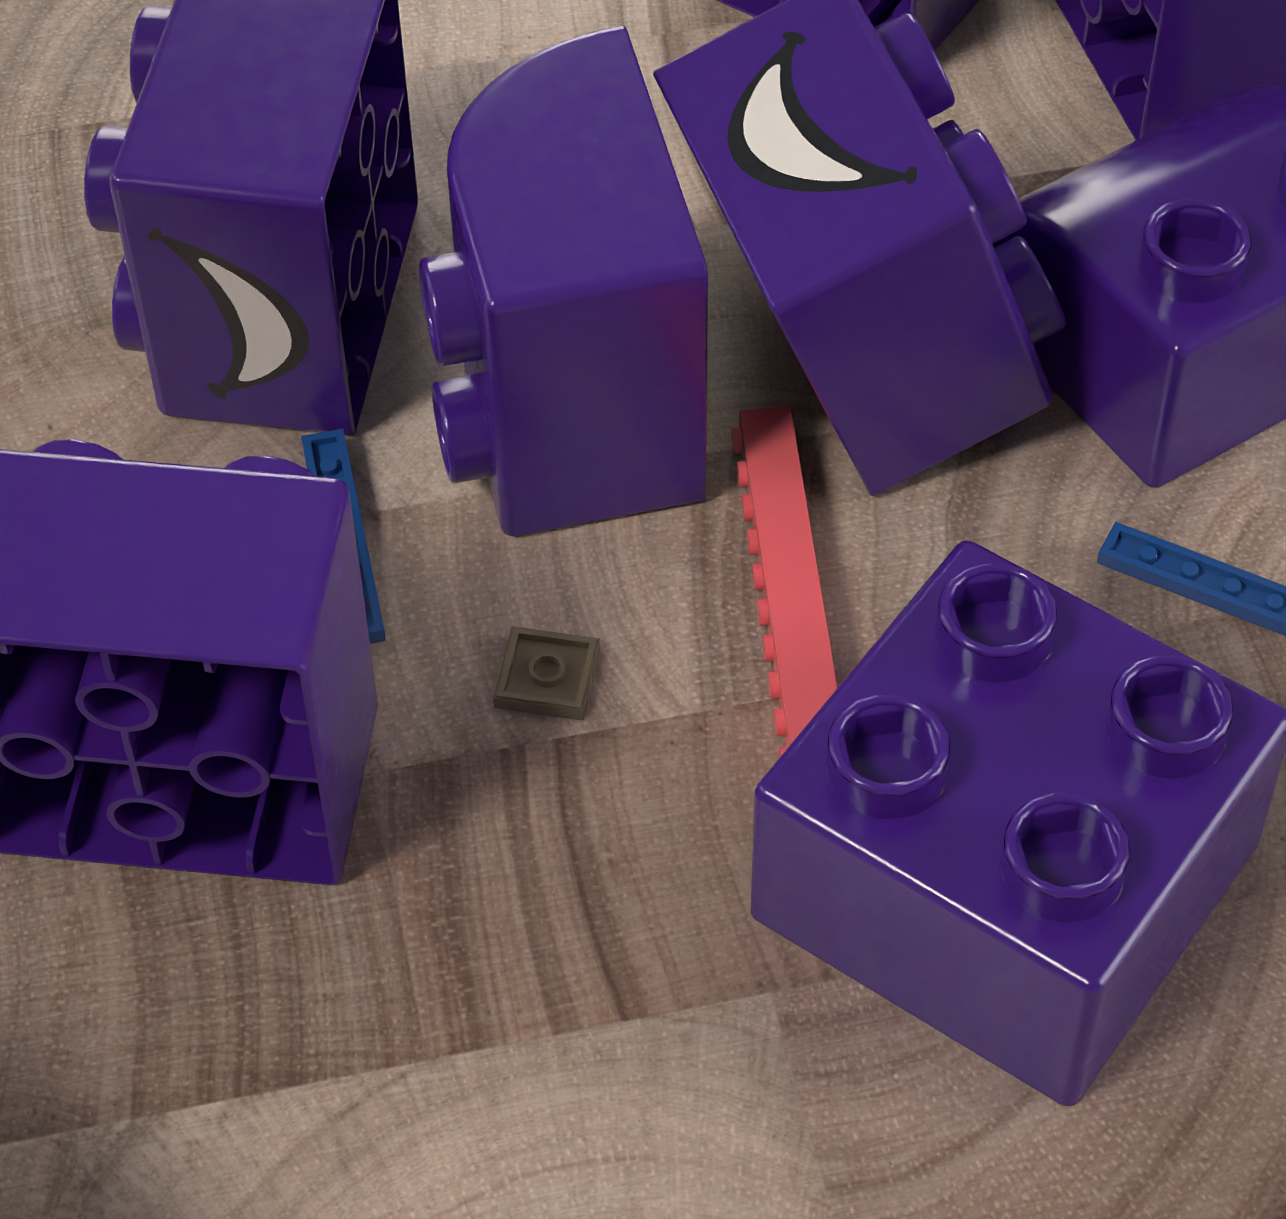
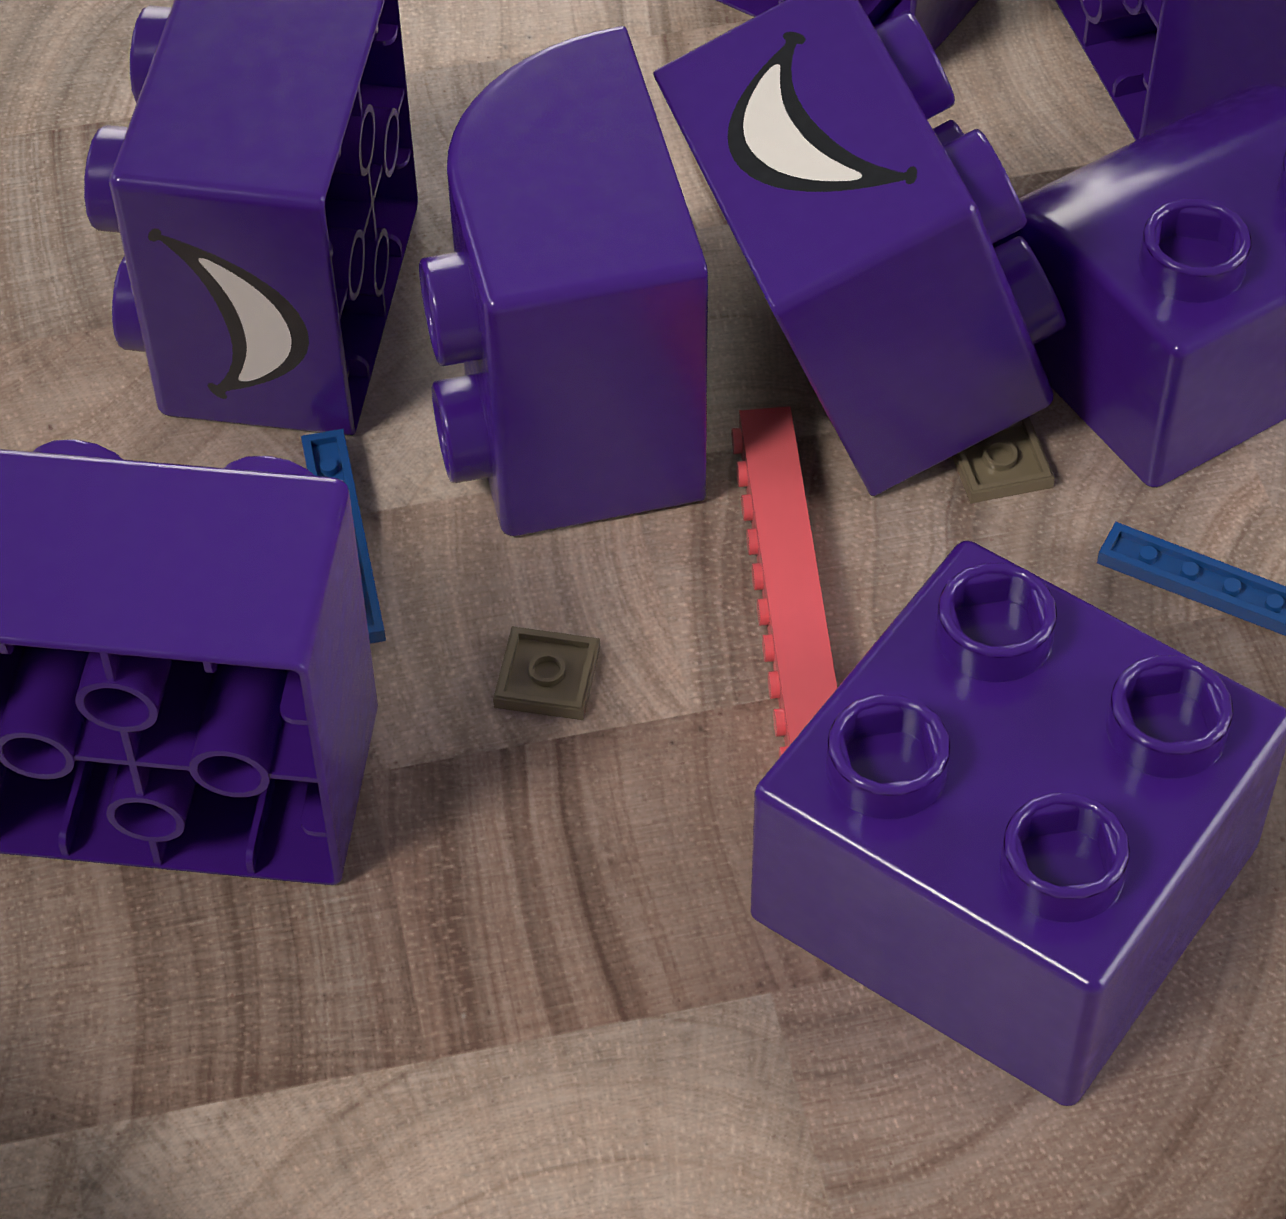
none -> dark tan tile [952,417,1055,504]

